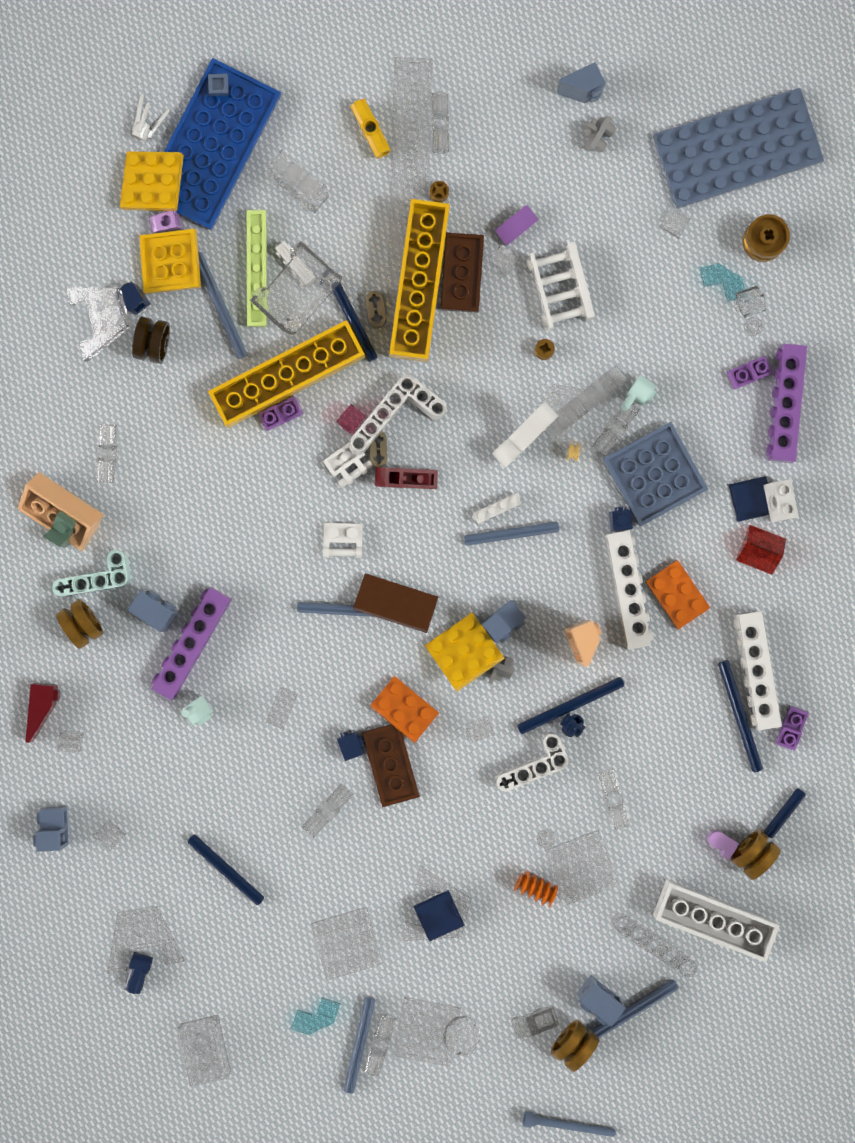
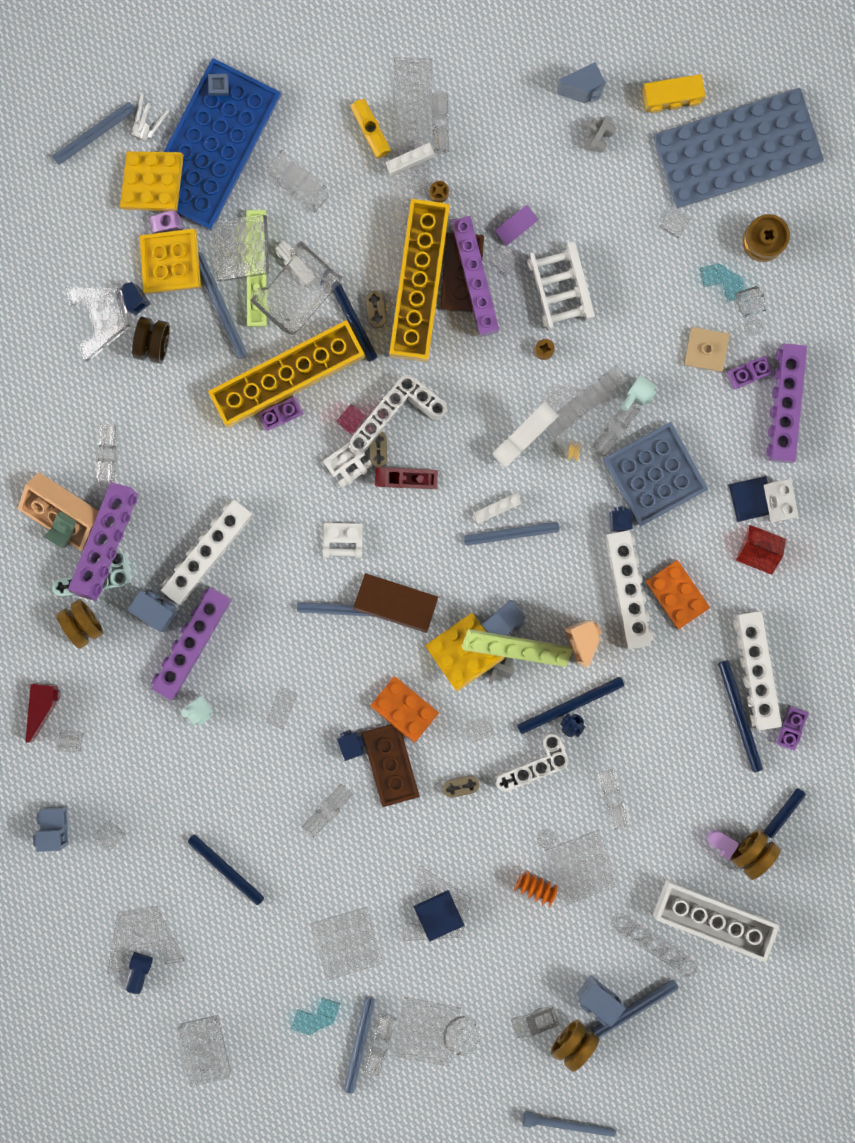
none -> sand blue axle [53,102,135,164]
none -> medium lavender brick [68,482,139,601]
none -> white brick [161,500,254,605]
none -> clear plate [214,214,269,282]
none -> white piece [385,142,435,176]
none -> dark tan beam [443,775,479,798]
none -> medium lavender brick [451,216,499,337]
none -> yellowish green plate [462,629,573,667]
none -> yellow brick [642,74,706,113]
none -> tan plate [684,327,730,373]

